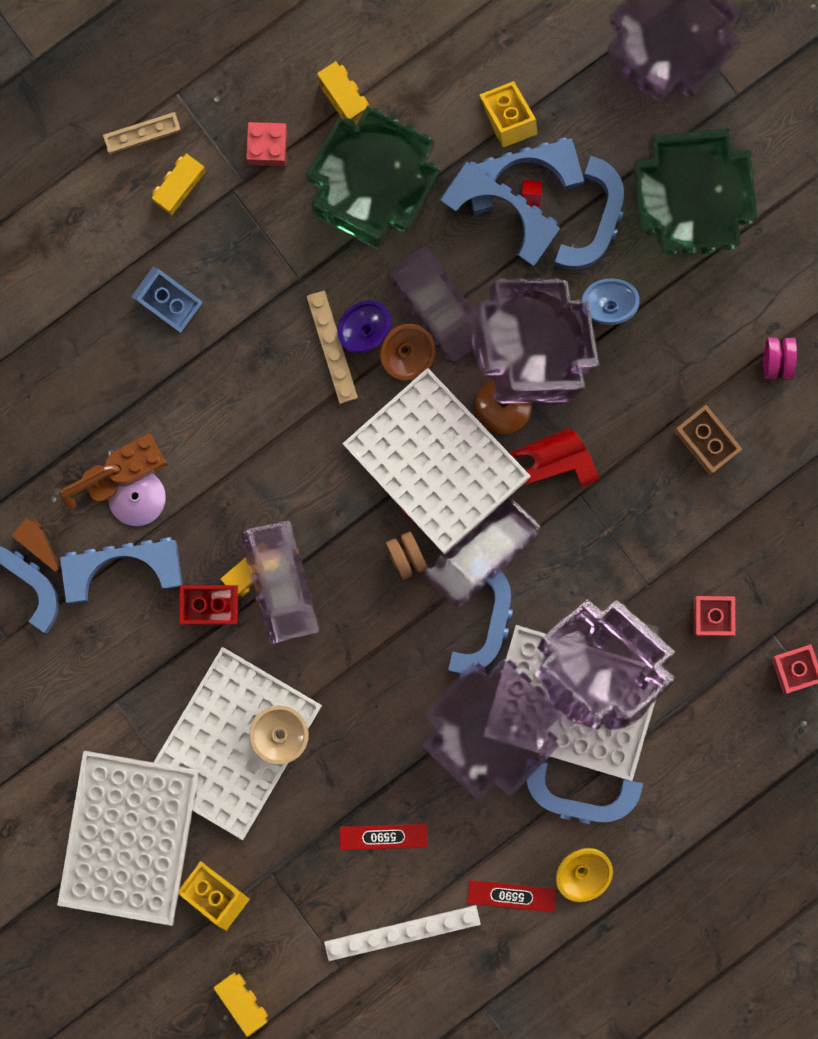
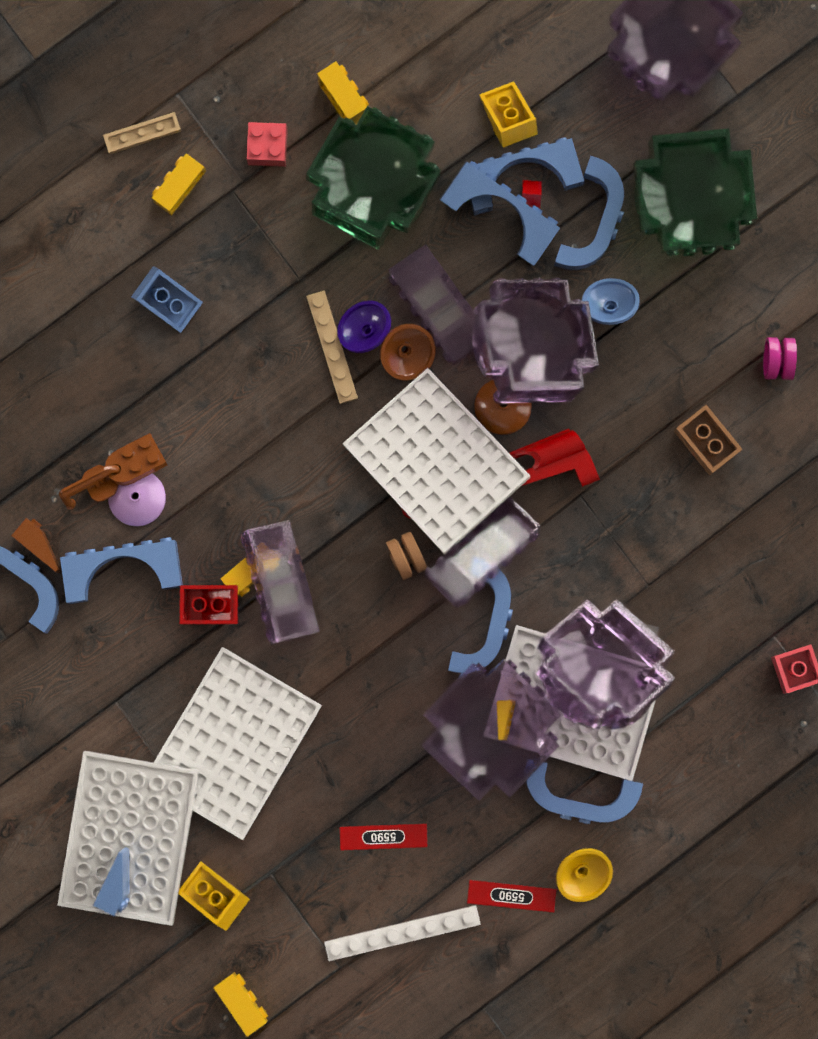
tan dish [250,706,309,764] -> none
coral brick [693,596,735,636] -> none
none -> medium blue slope [93,847,130,916]
none -> yellow slope [497,700,516,741]

